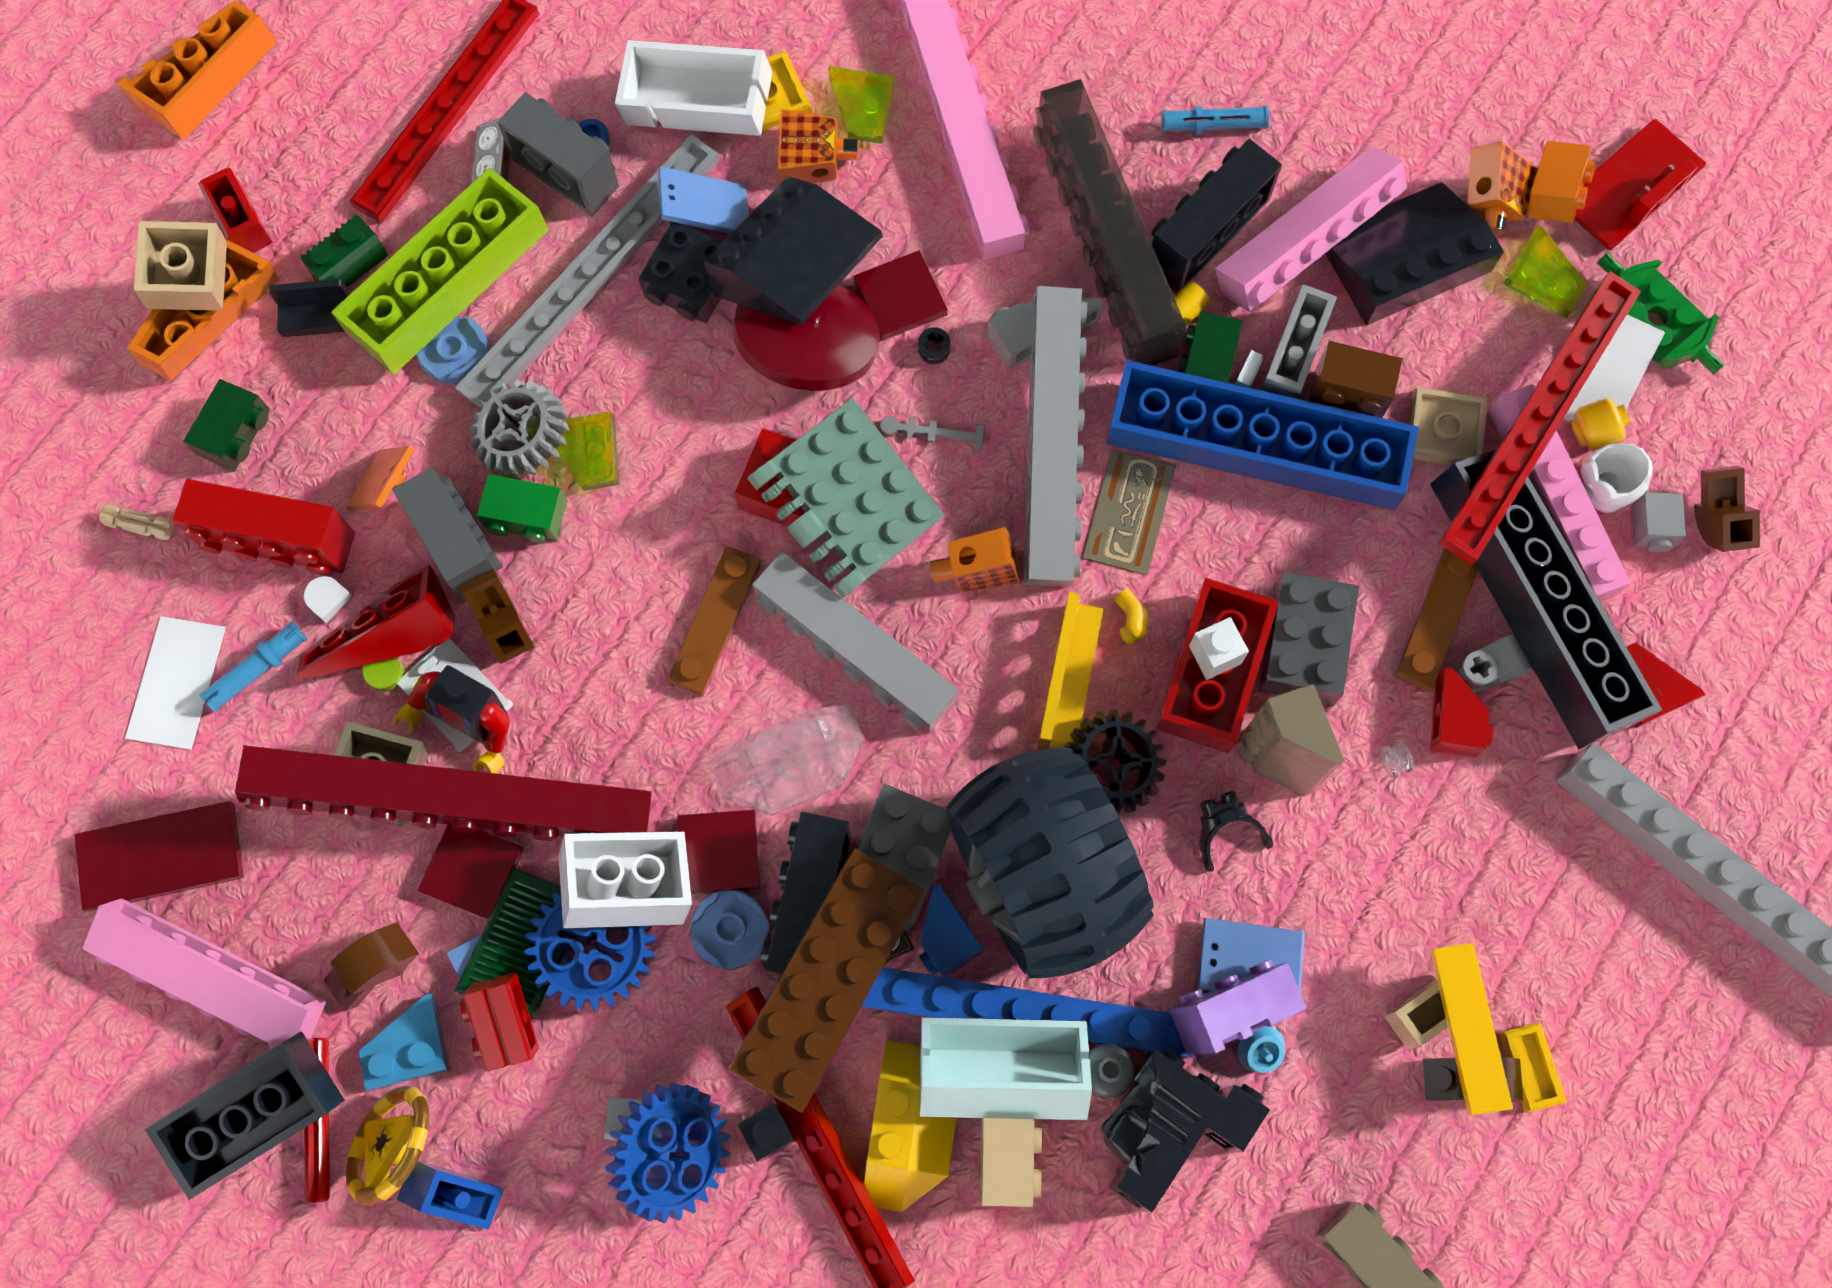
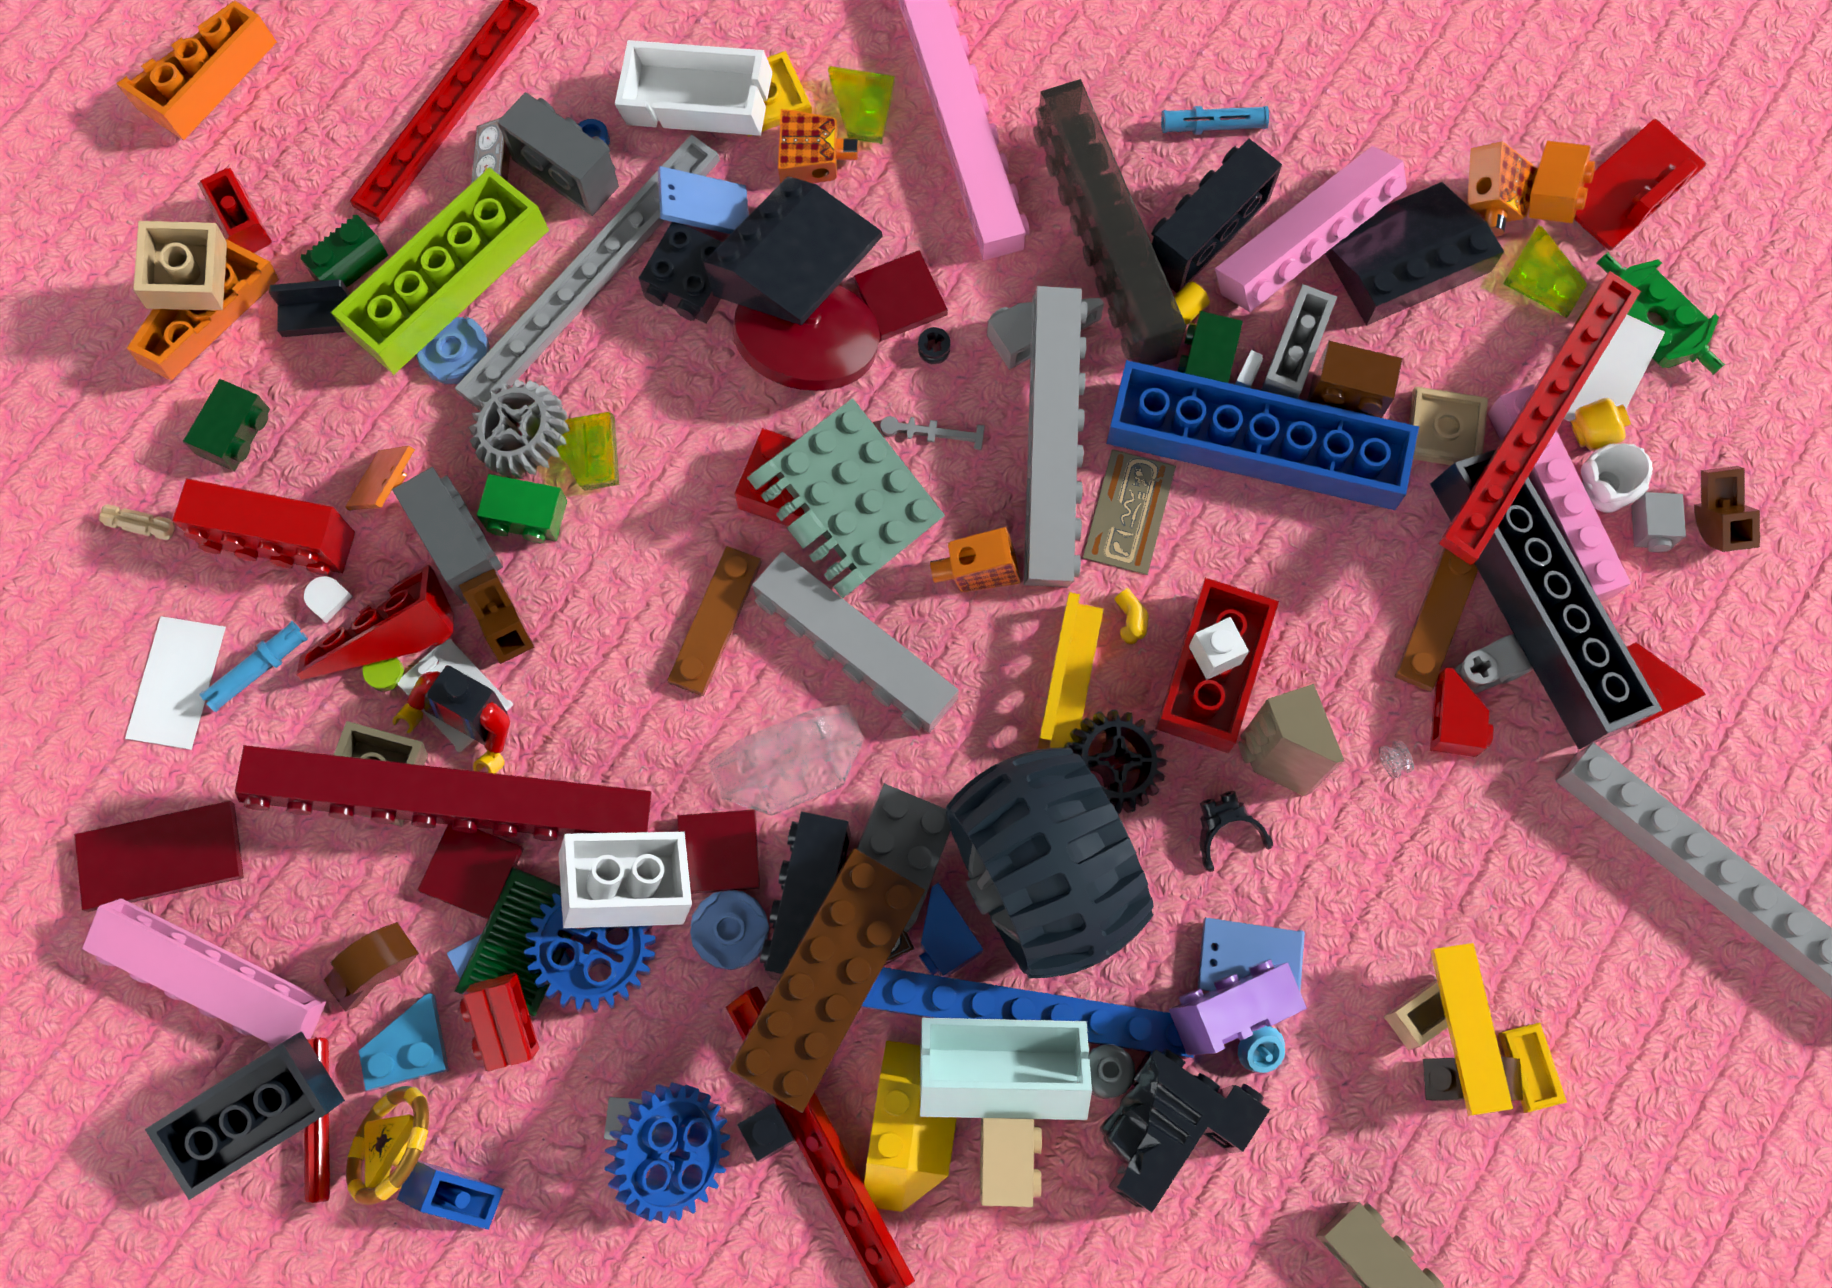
dark grey brick [1259,572,1359,706] -> none

